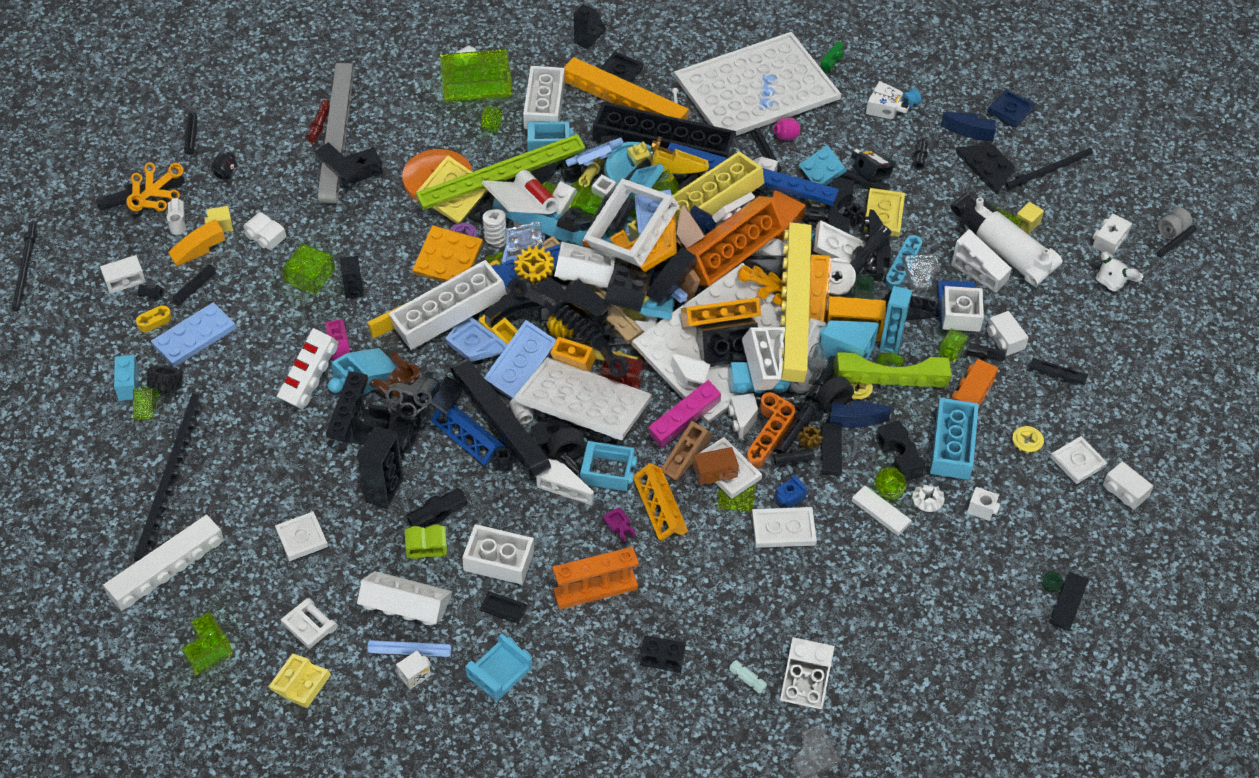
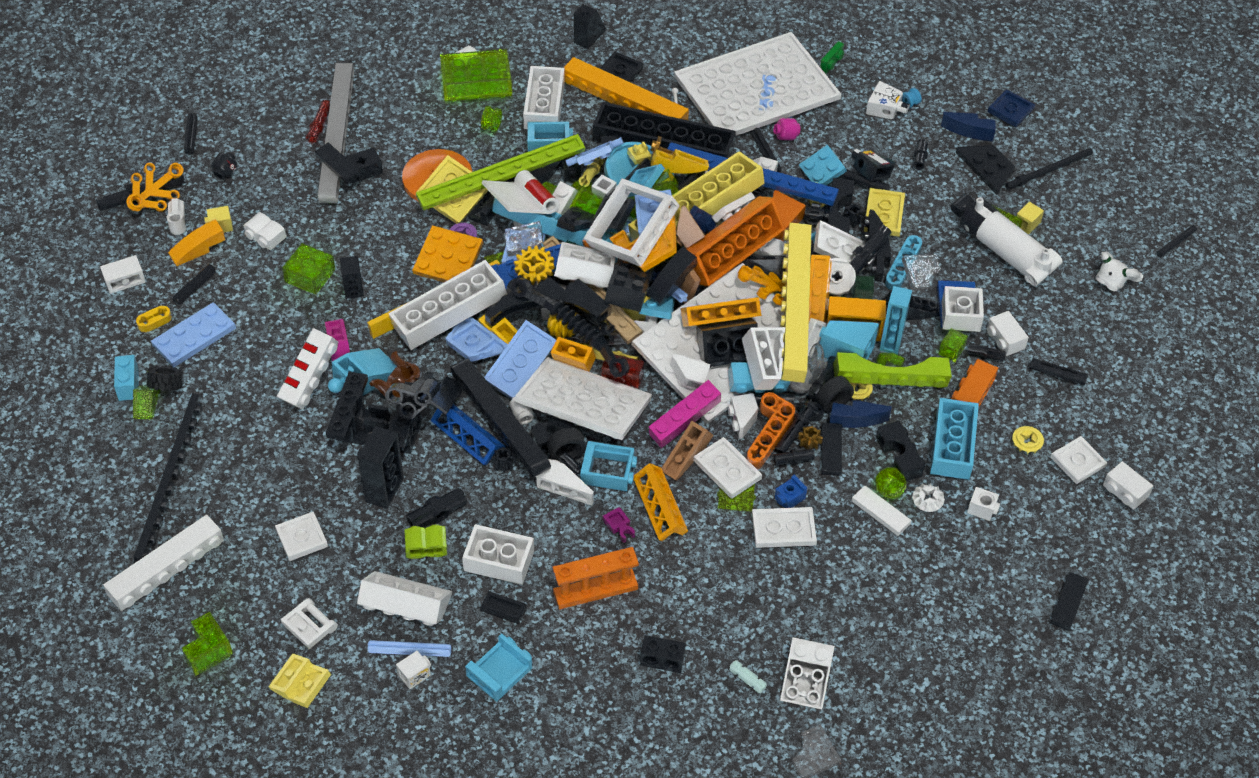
black bar [11,222,37,311] -> none
black pin [138,284,164,299] -> none
white piece [483,209,507,247] -> none
dark orange brick [693,447,739,485] -> none
white wedge [951,229,1012,292] -> none
clear green tile [1041,571,1063,593] -> none
white brick [1093,214,1132,255] -> none
light grey wheel [1158,207,1193,240] -> none

